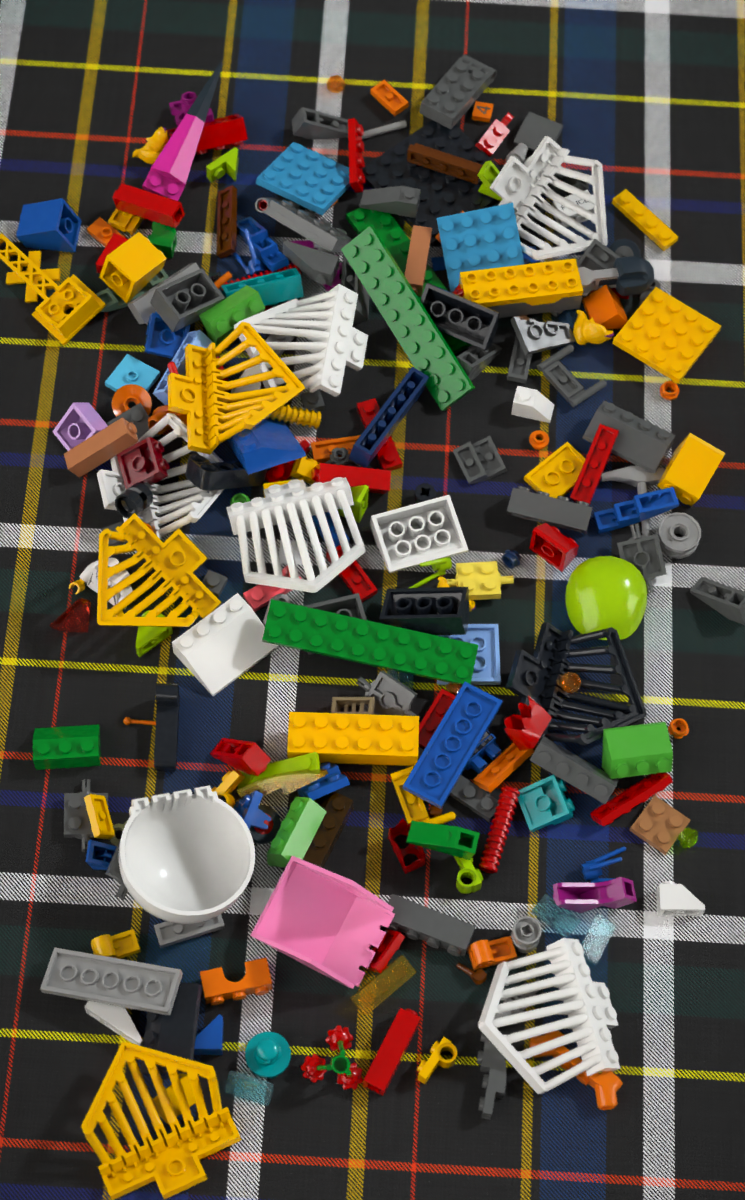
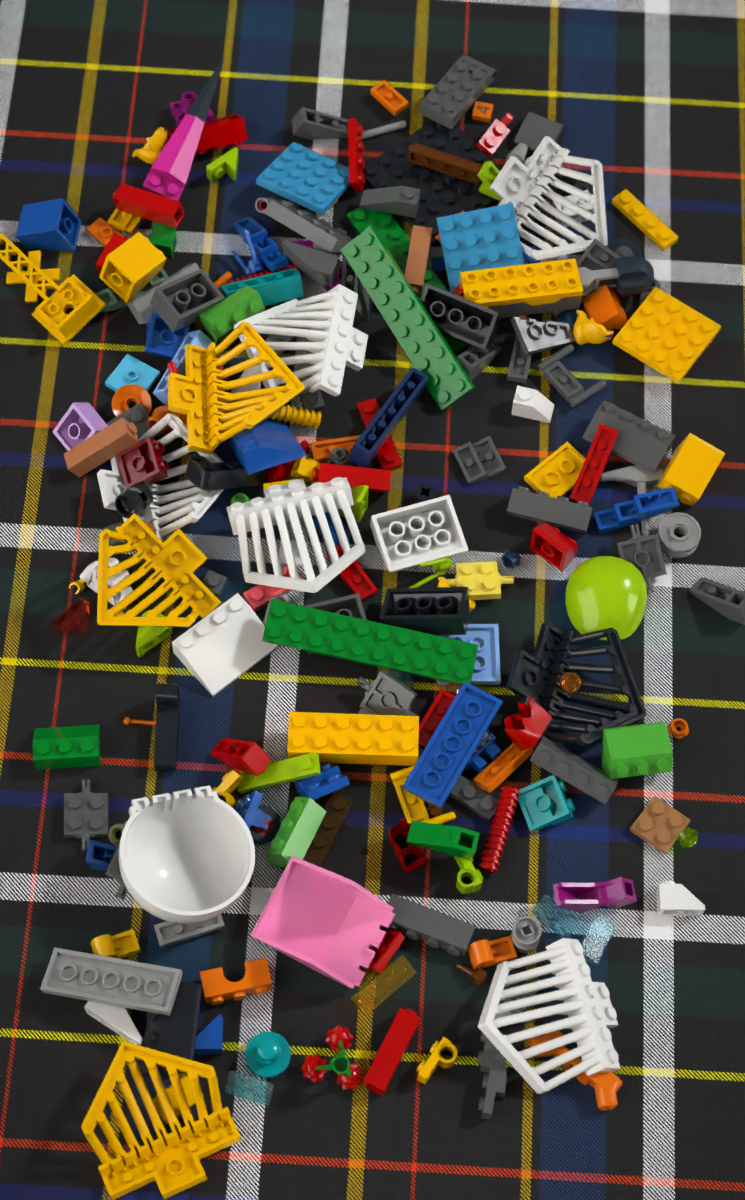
yellow plate [84,794,115,840] -> none
reddish brown plate [217,185,237,259] -> none
clear yellow slope [237,770,329,798] -> none
clear orange plate [327,75,345,93] -> none
dark tan slope [331,697,375,715] -> none
orange plate [529,430,549,450] -> none
blue plant [581,847,626,883] -> none
red plate [590,772,673,826] -> none
orange plate [659,381,679,400] -> none

